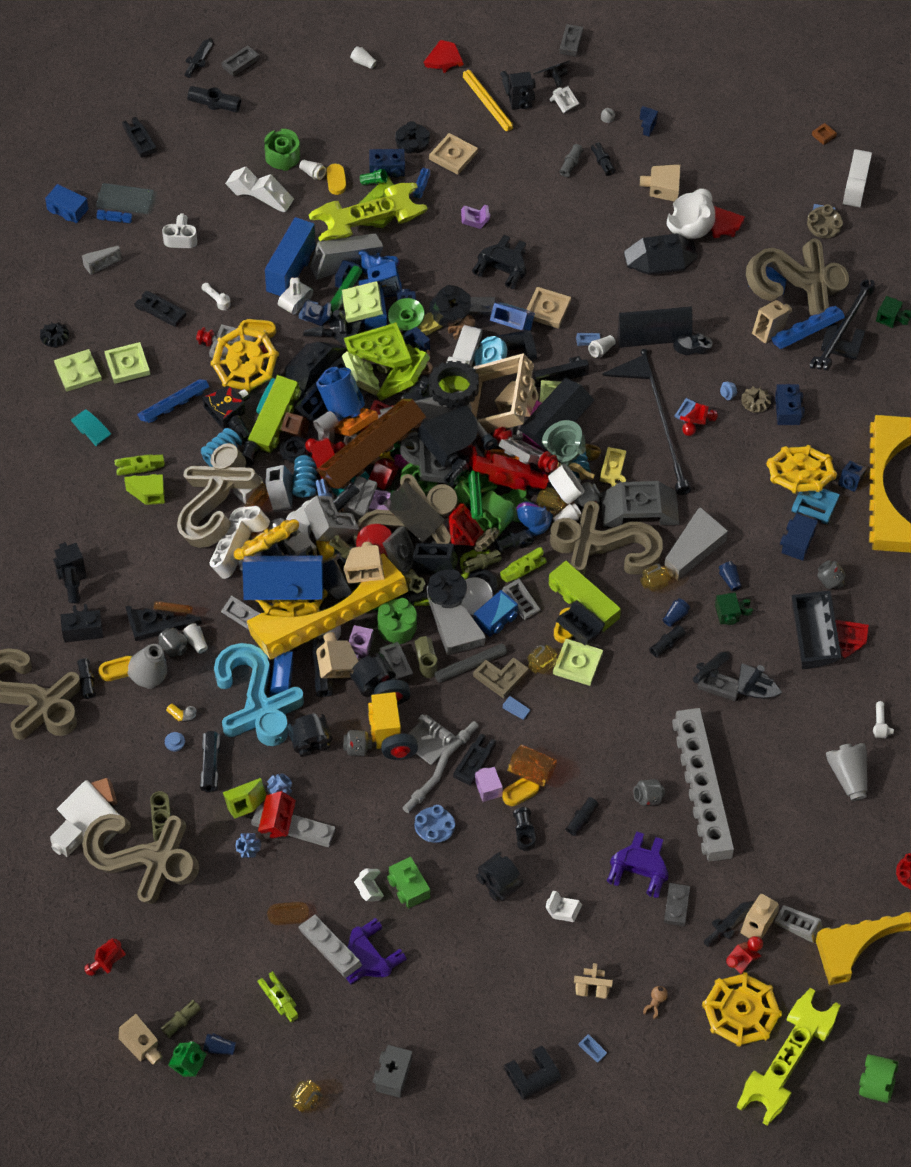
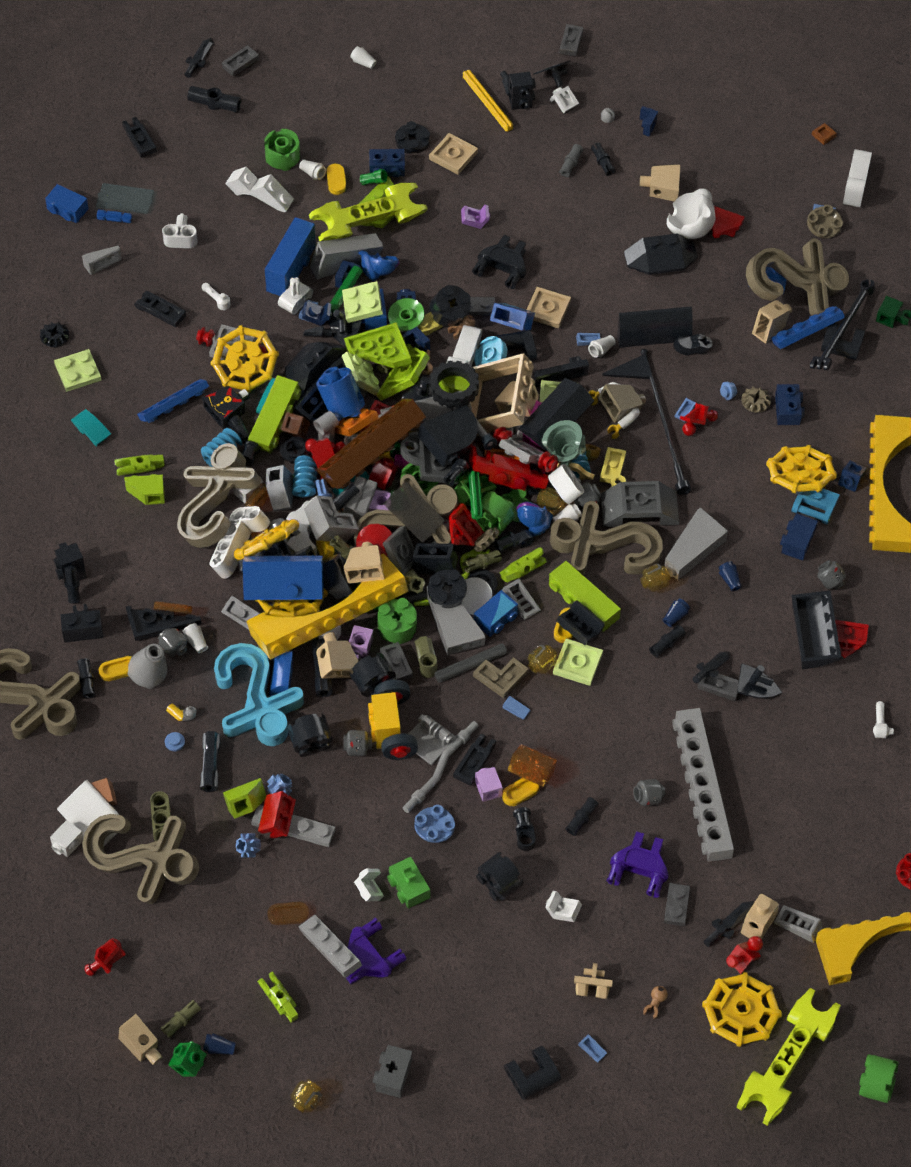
yellowish green plate [104,342,150,384] -> none
yellow tile [240,319,276,338] -> none
blue torso [359,261,402,297] -> none
blue axle [413,168,430,198] -> none
red slope [424,40,464,73] -> none
dark green brick [715,593,753,625] -> none
light grey cone [826,743,867,801] -> none
none -> dark tan torso [588,382,646,439]

